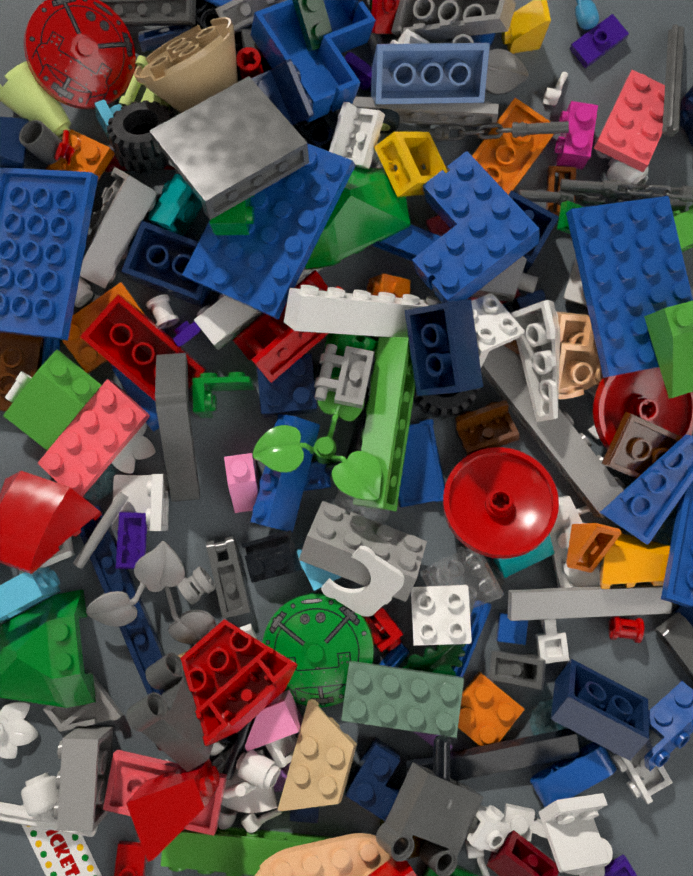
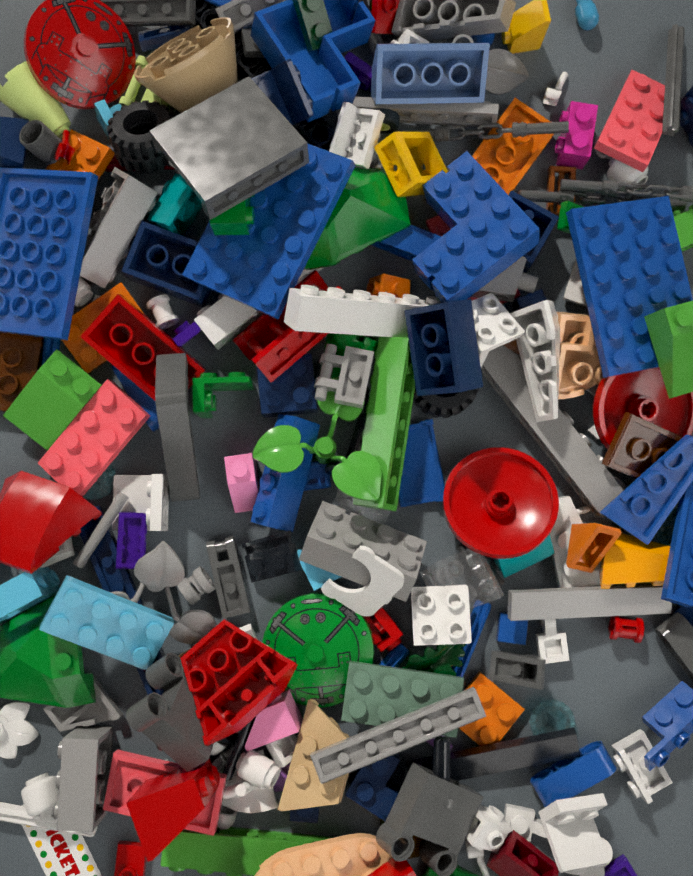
white piece [5,371,32,403] -> none
white plate [112,422,156,474] -> none
red bush [236,47,263,80] -> none
white hand [241,808,282,833] -> none
reddish brown bracket [455,400,520,456] -> none
dark blue brick [551,659,649,761] -> none
dark purple plate [569,14,629,69] -> none
none -> medium azure plate [39,575,174,670]
none -> light grey tile [310,687,486,784]

